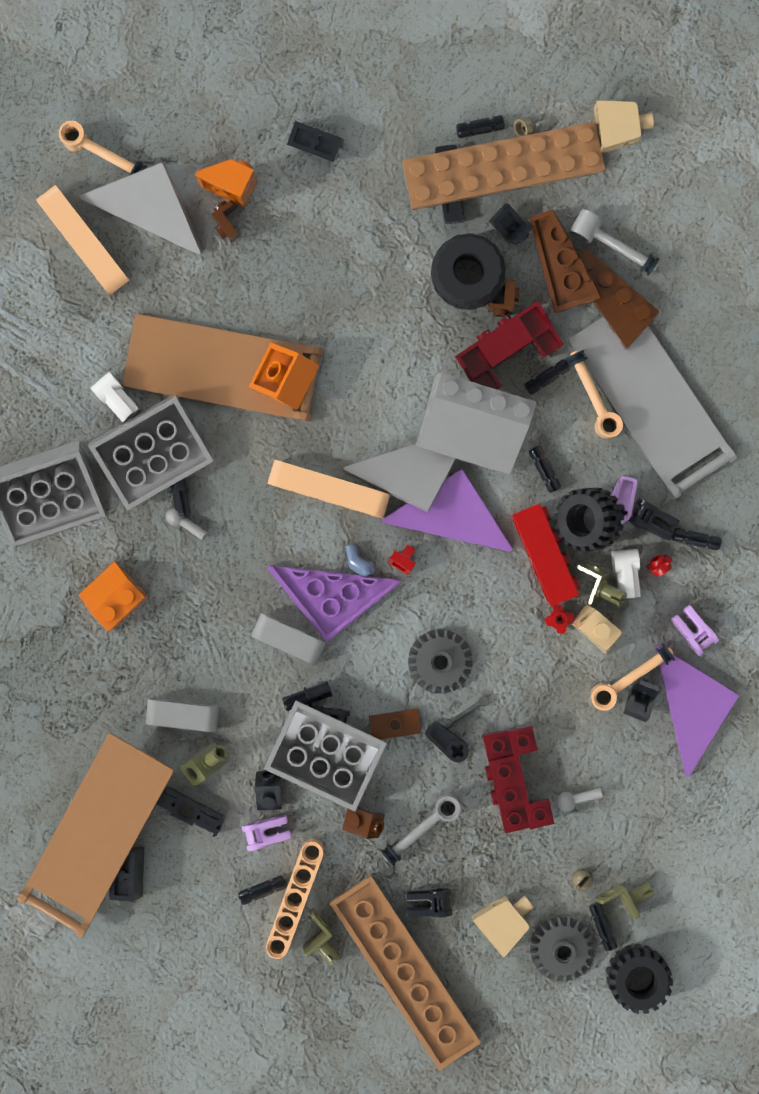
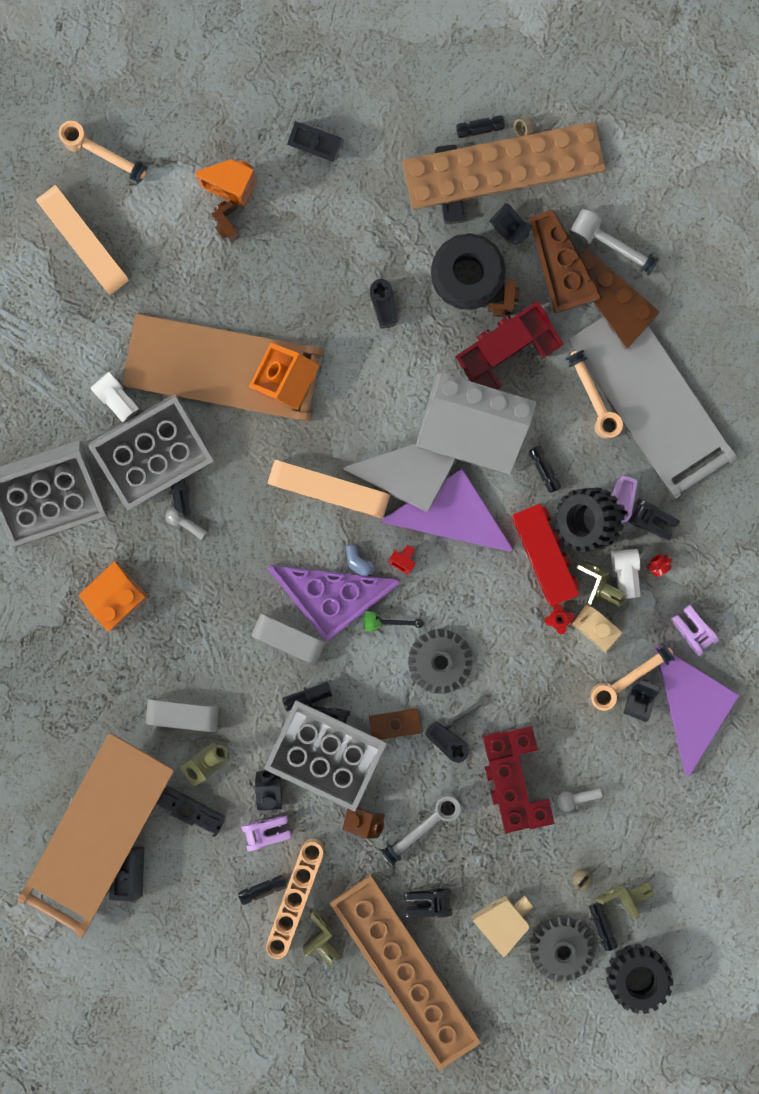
light grey tile [80,161,203,254] -> none
black axle [525,359,570,395] -> none
tan torso [594,101,654,154] -> none
black axle [672,528,722,550] -> none
none -> hinge [364,611,424,631]
none -> black piece [370,279,397,329]

